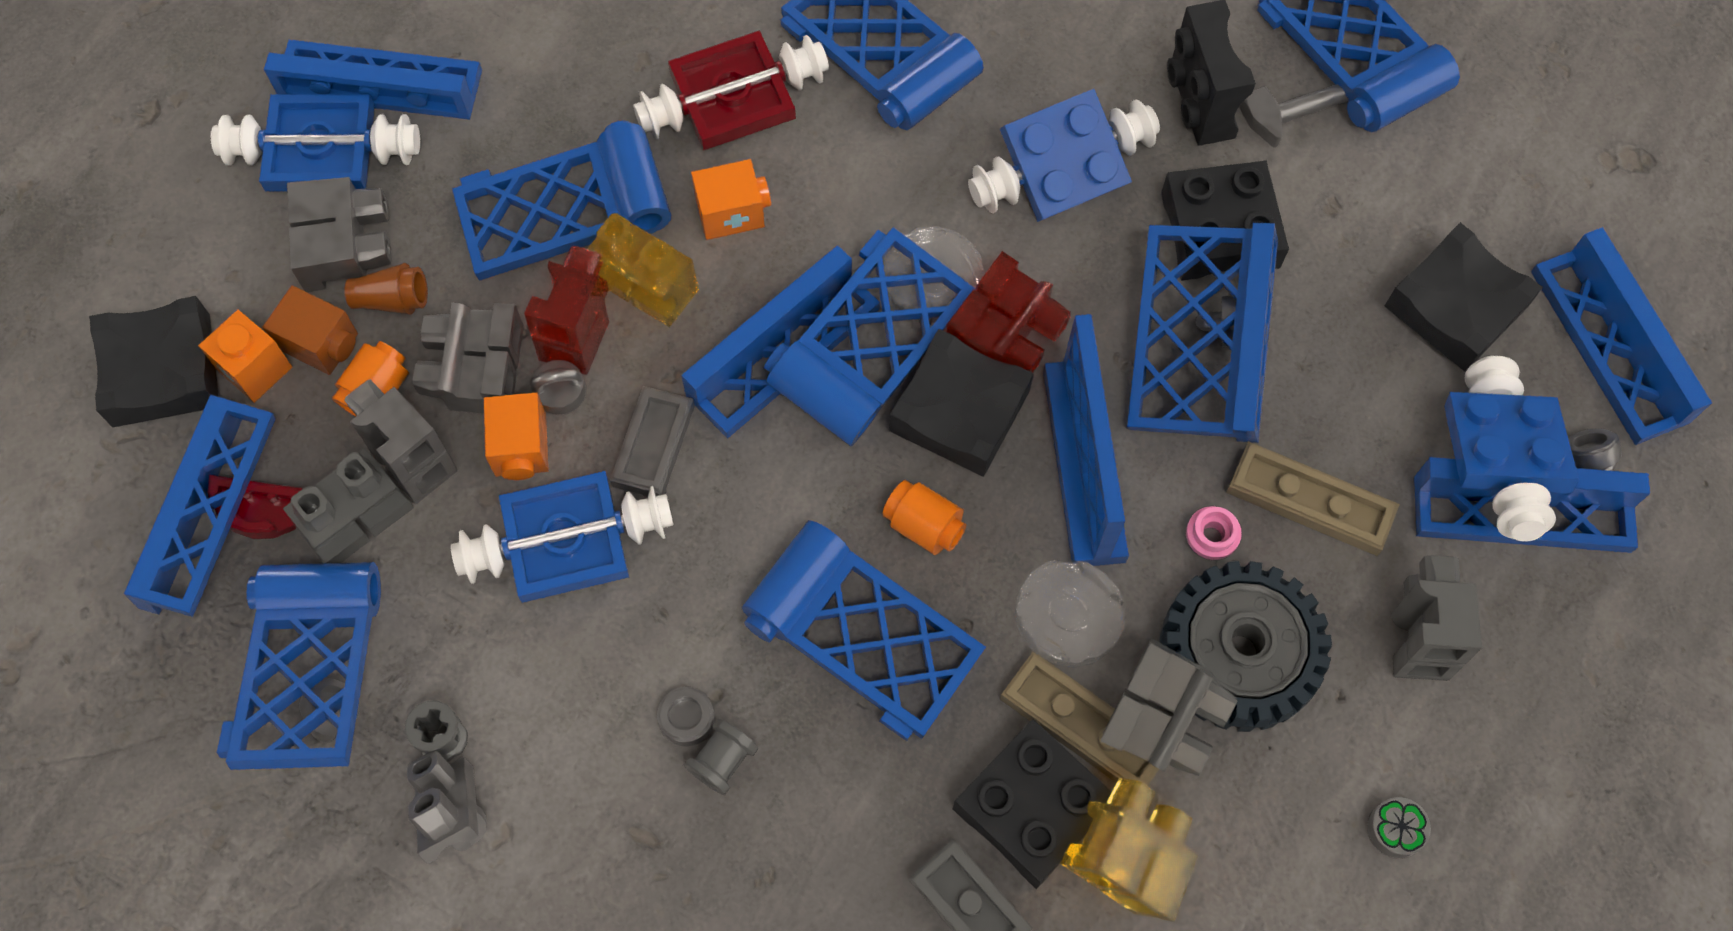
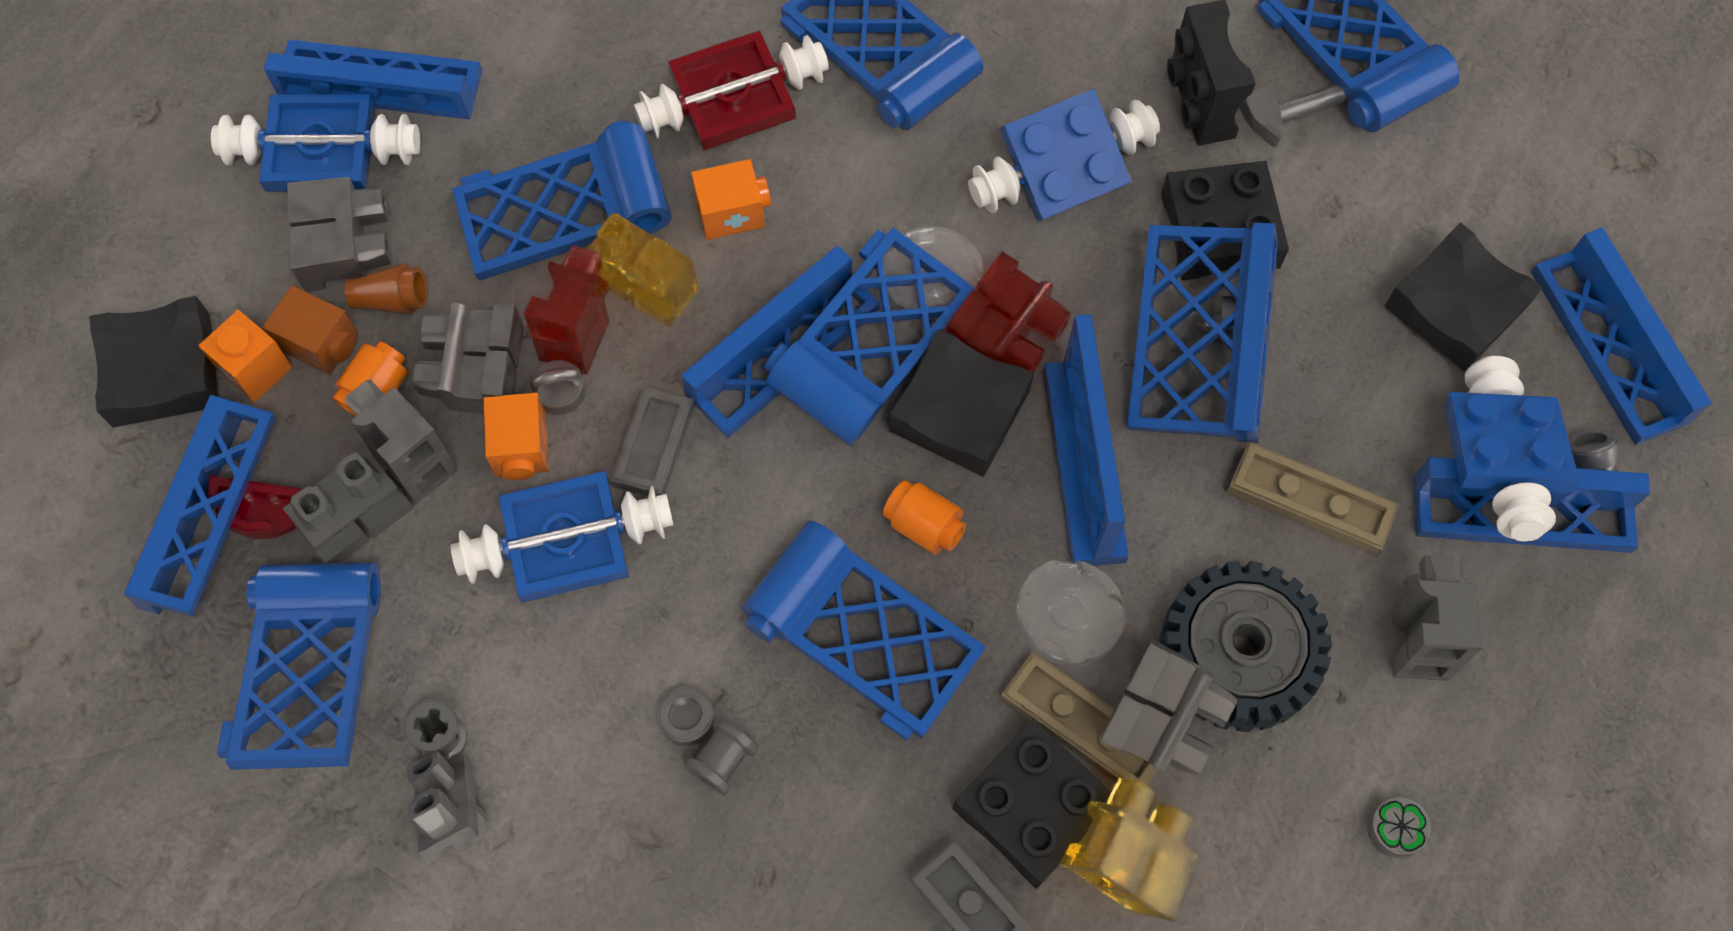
bright pink plate [1186,506,1241,560] -> none

